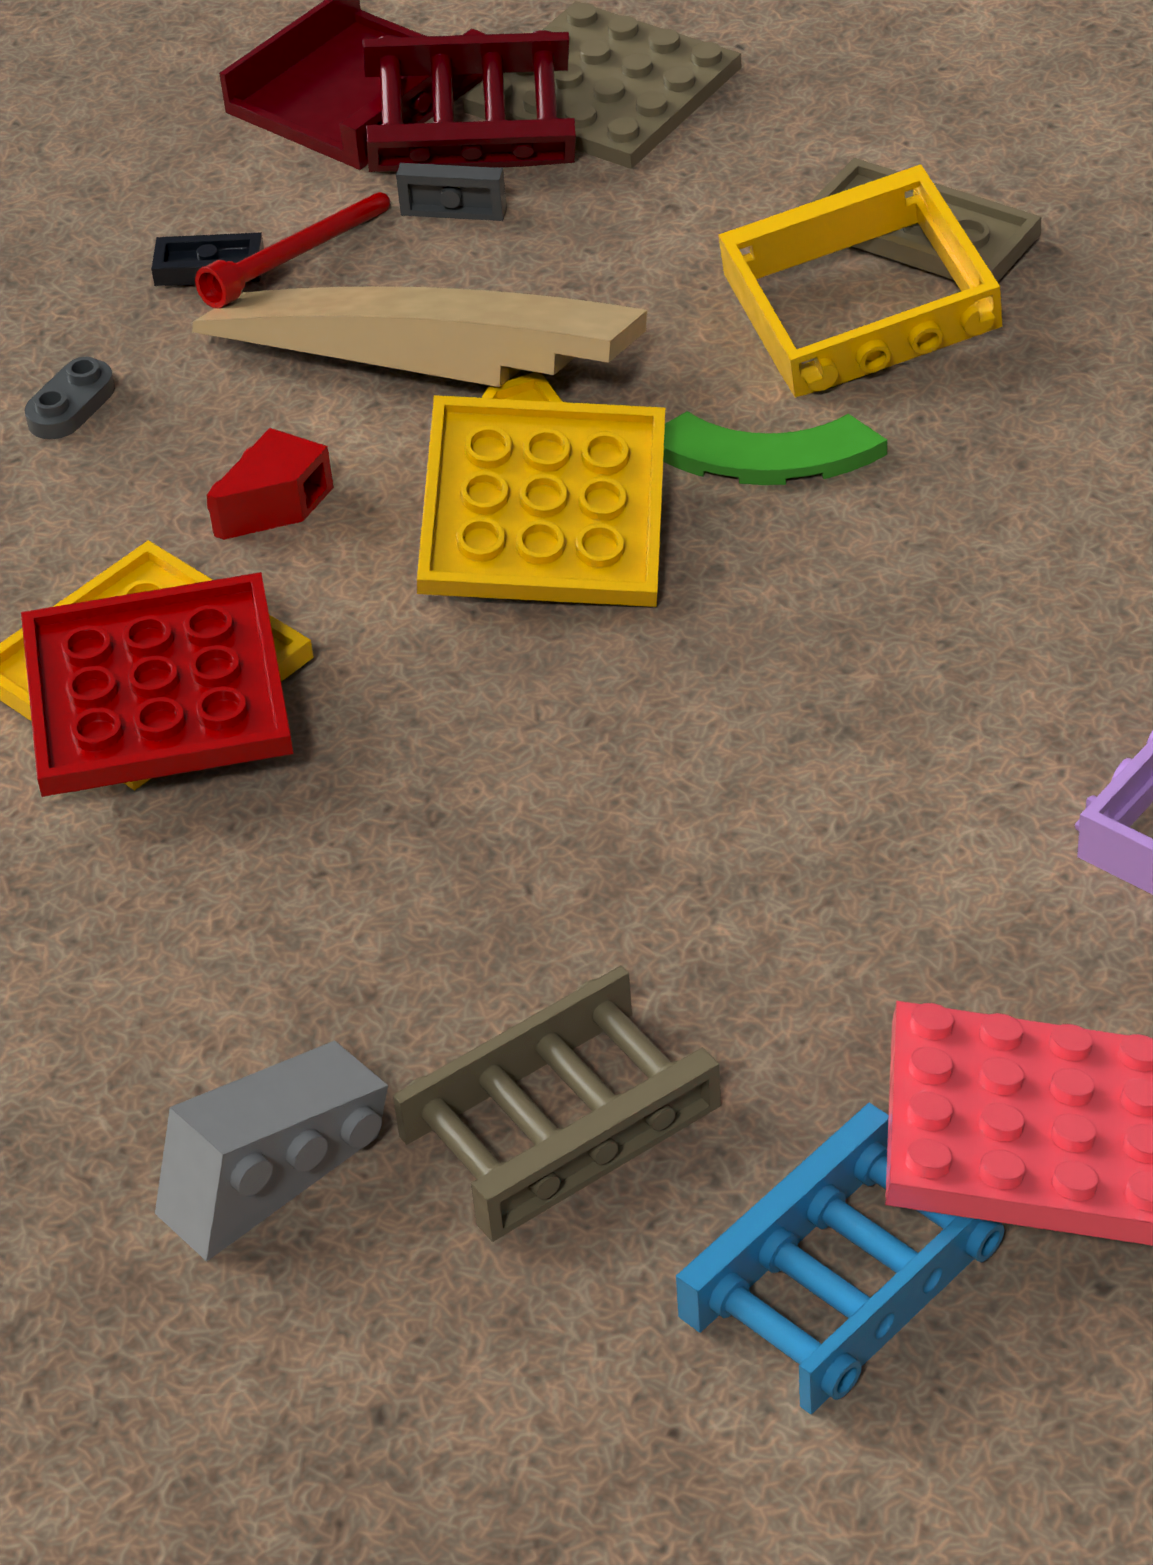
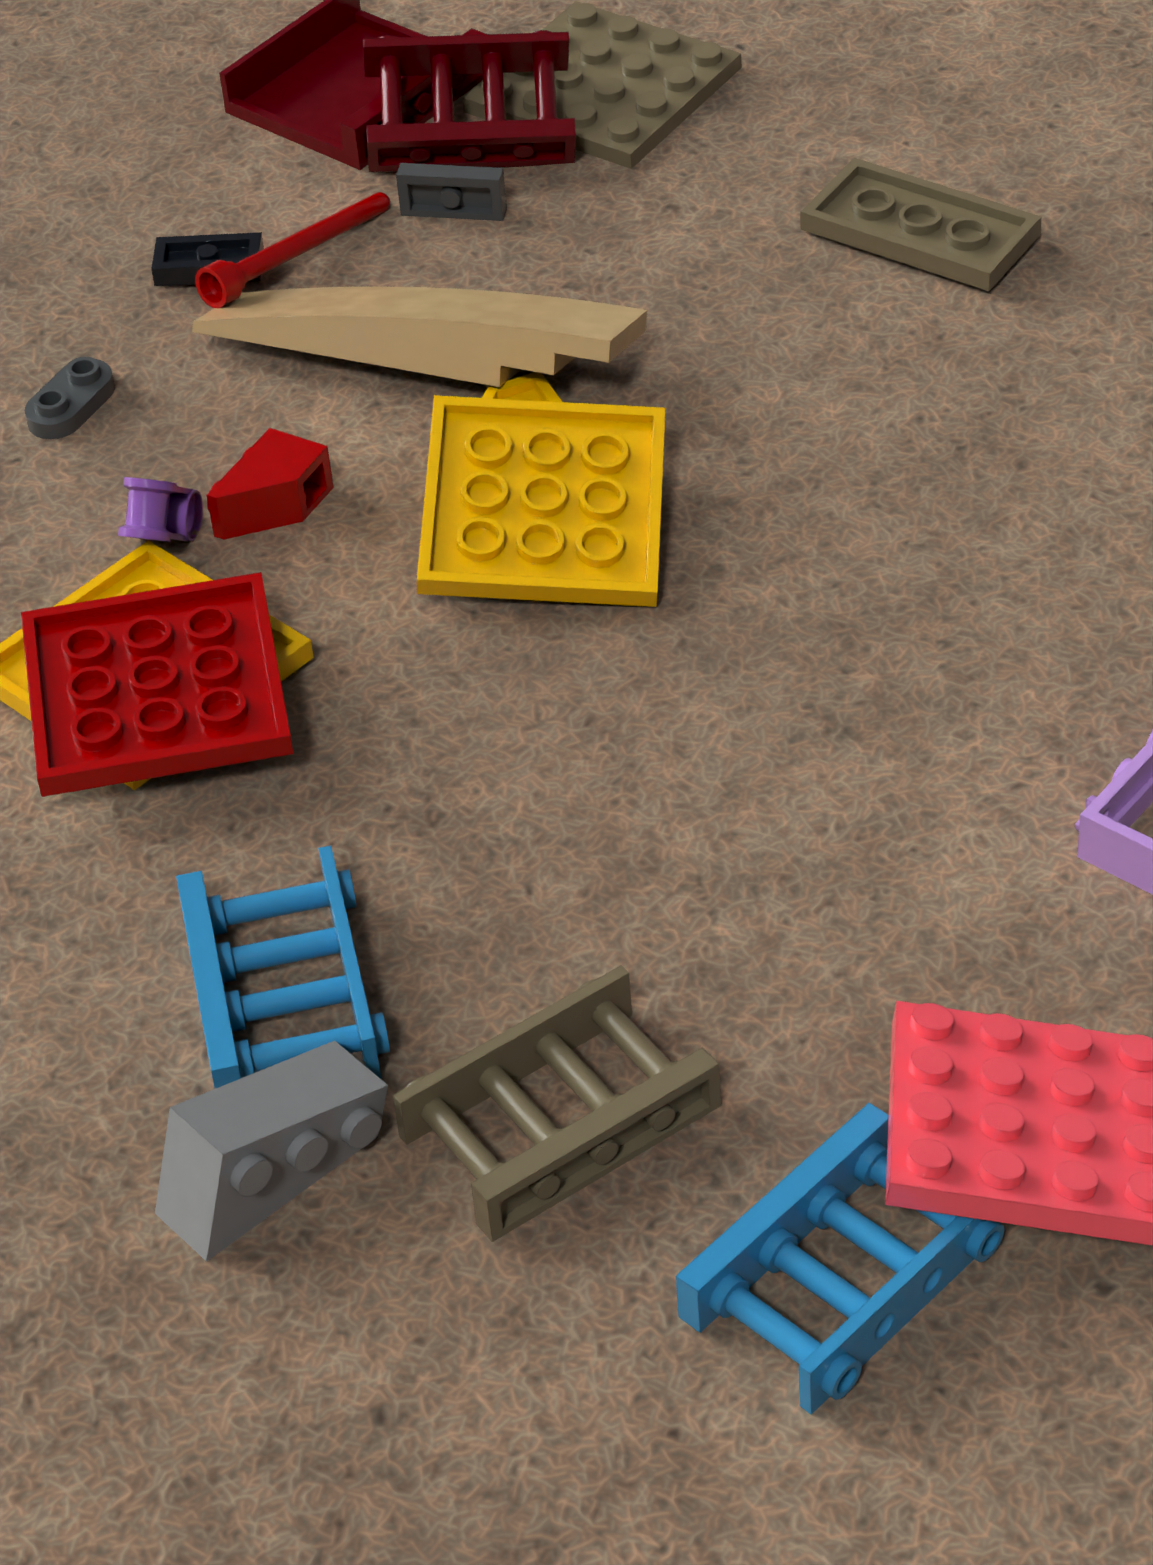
bright green tile [663,411,887,485] -> none
yellow window [718,164,1003,397] -> none
none -> medium lavender piece [118,477,203,542]
none -> dark azure fence [176,845,390,1089]

